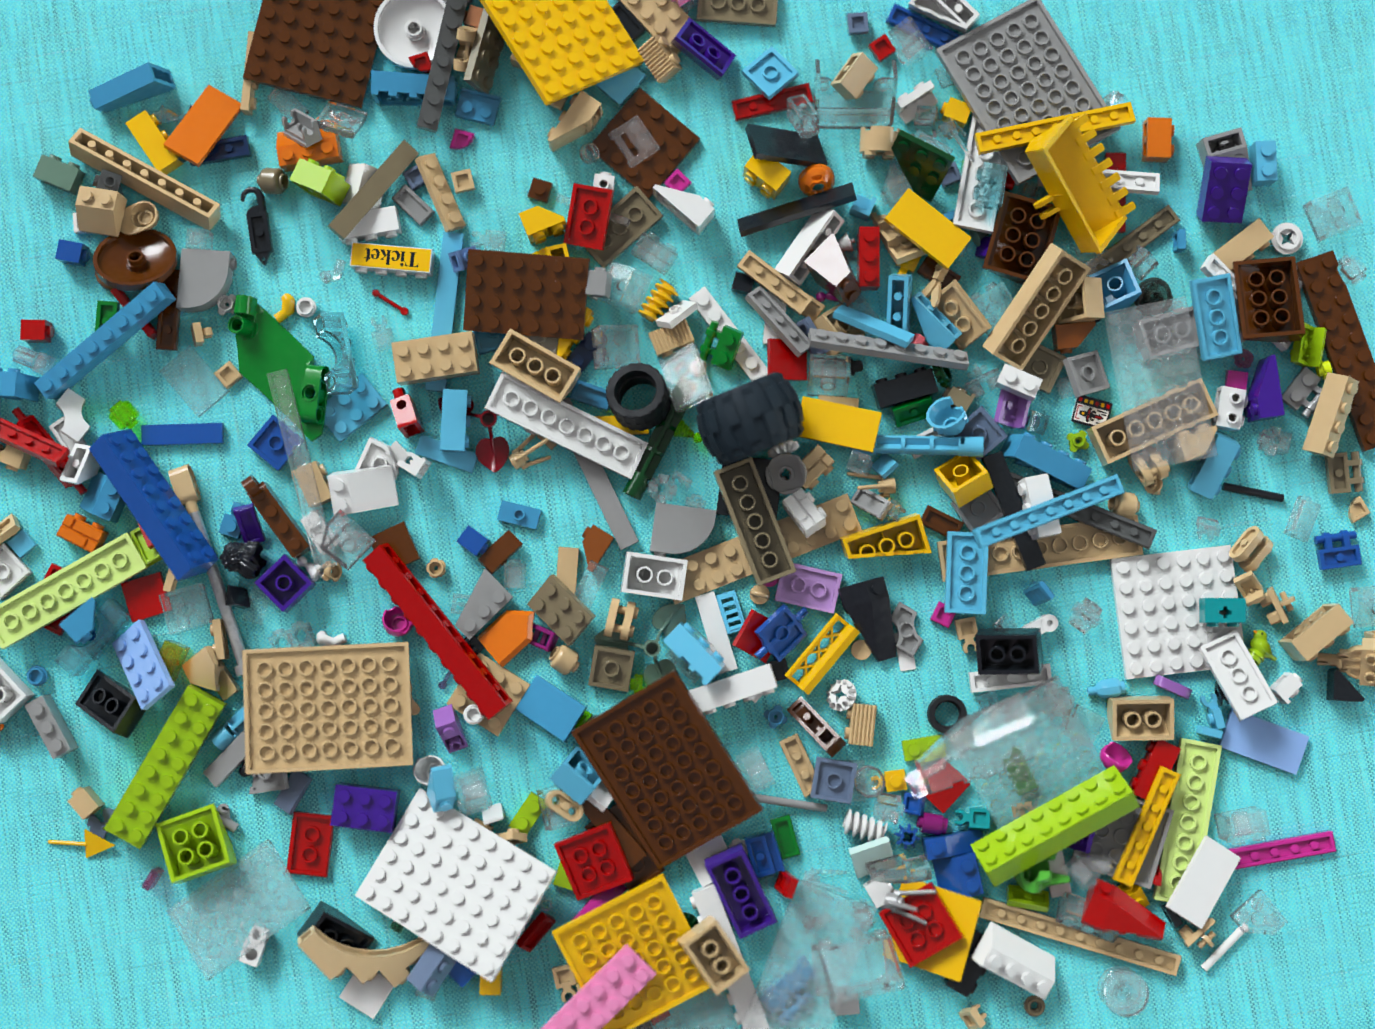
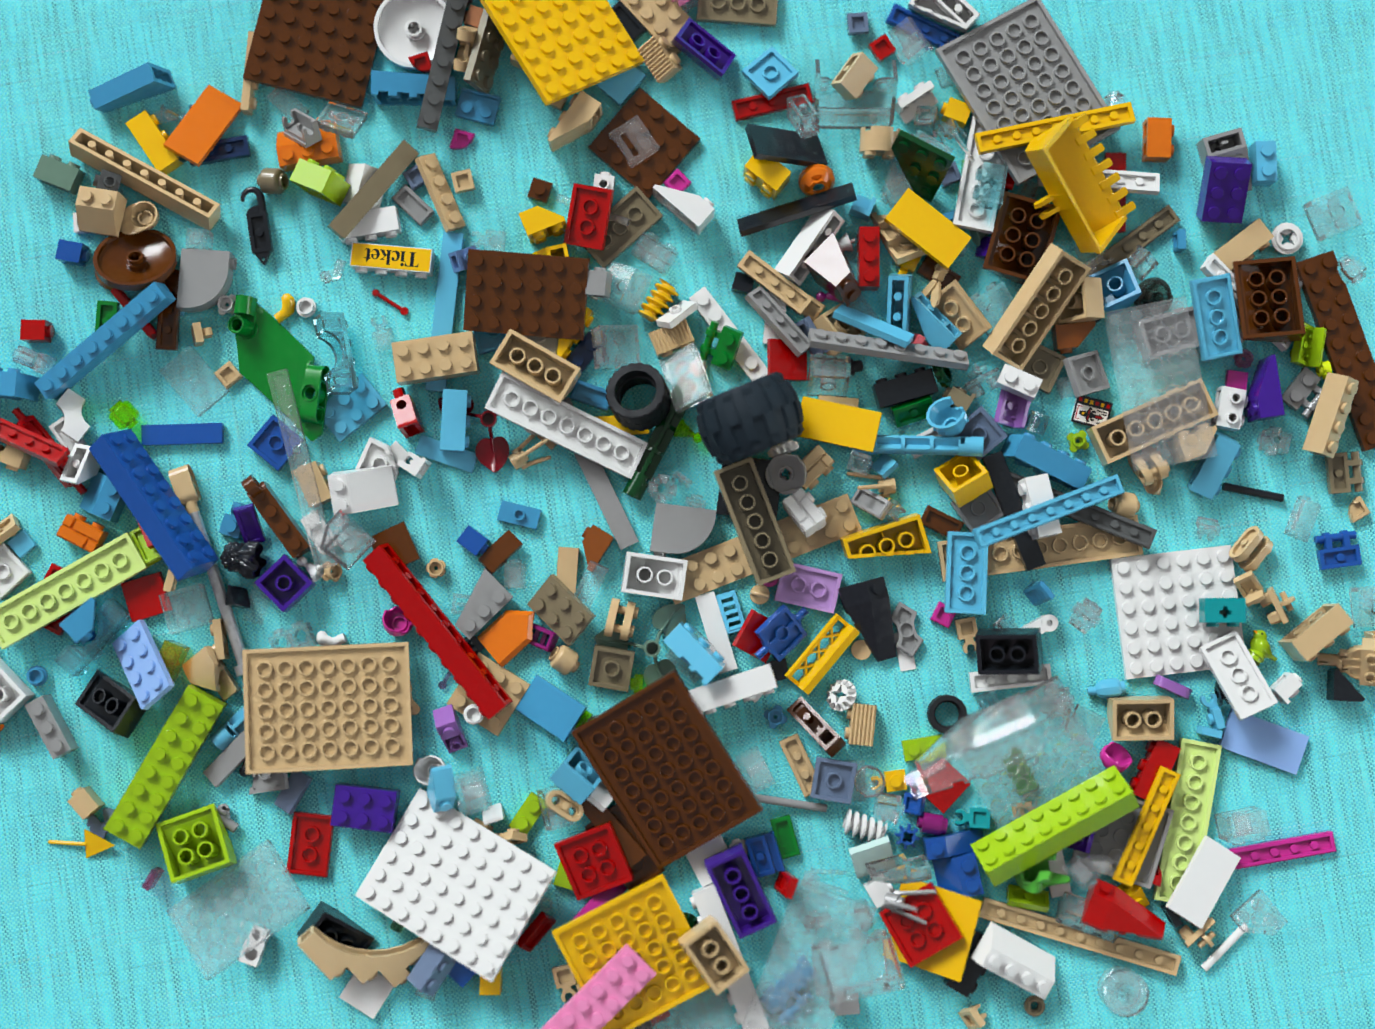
clear tile [579,143,599,164] -> none

